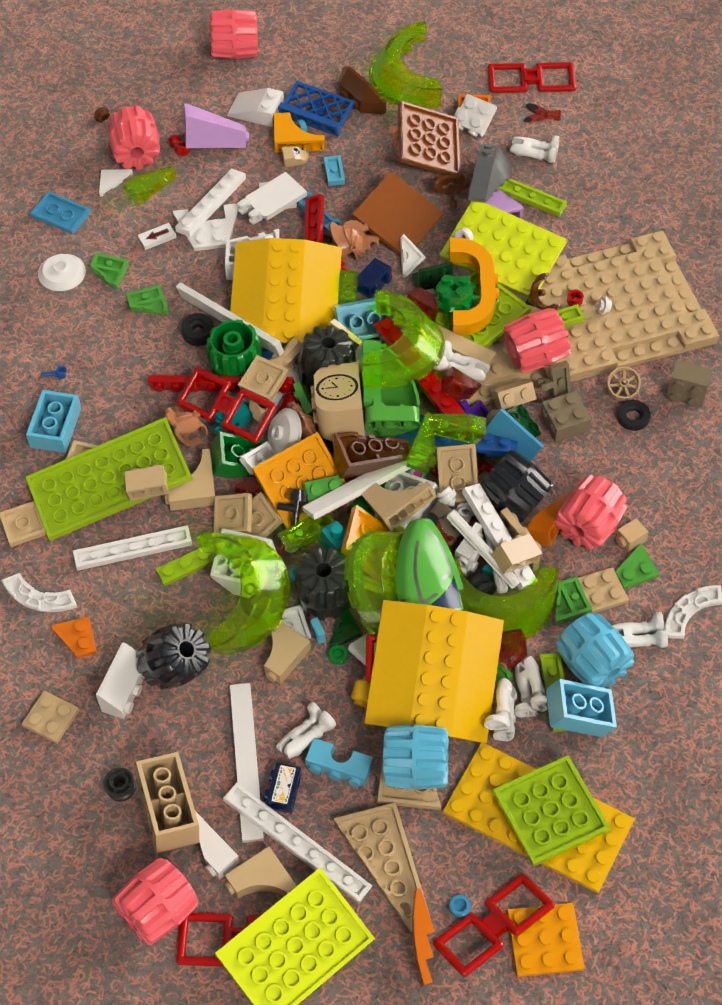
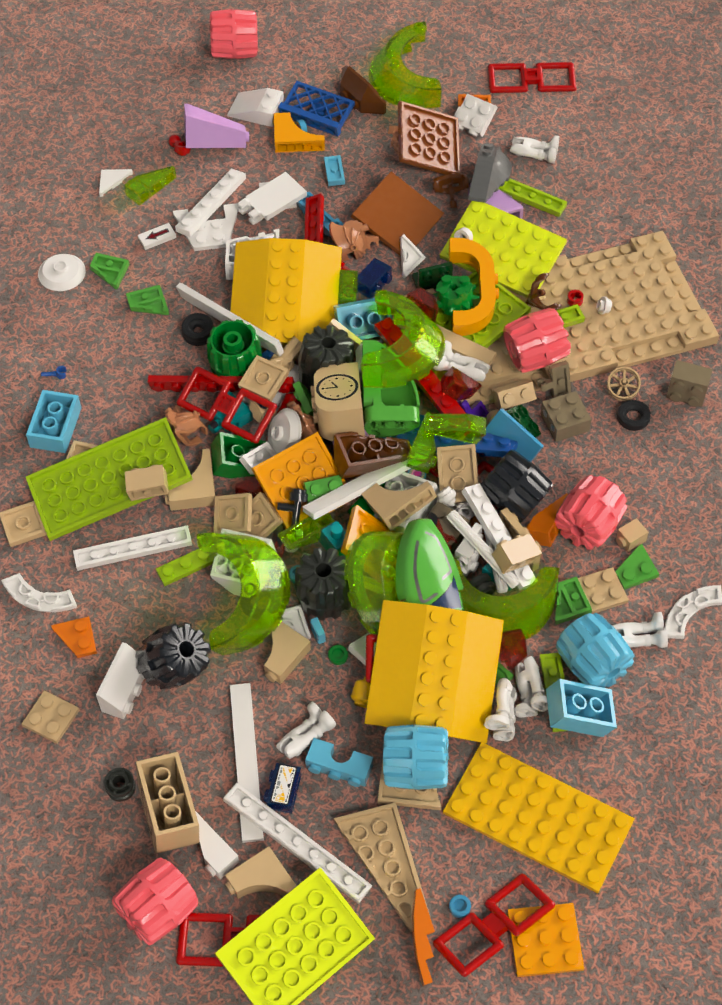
dark azure tile [29,191,91,235] -> none
reddish brown plate [94,107,110,123] -> none
coral wheel [108,105,160,170] -> none
tan rock [281,146,309,167] -> none
dark green tile [328,608,363,649] -> none
lime plate [492,755,610,867] -> none
clear red piece [524,103,561,123] -> none

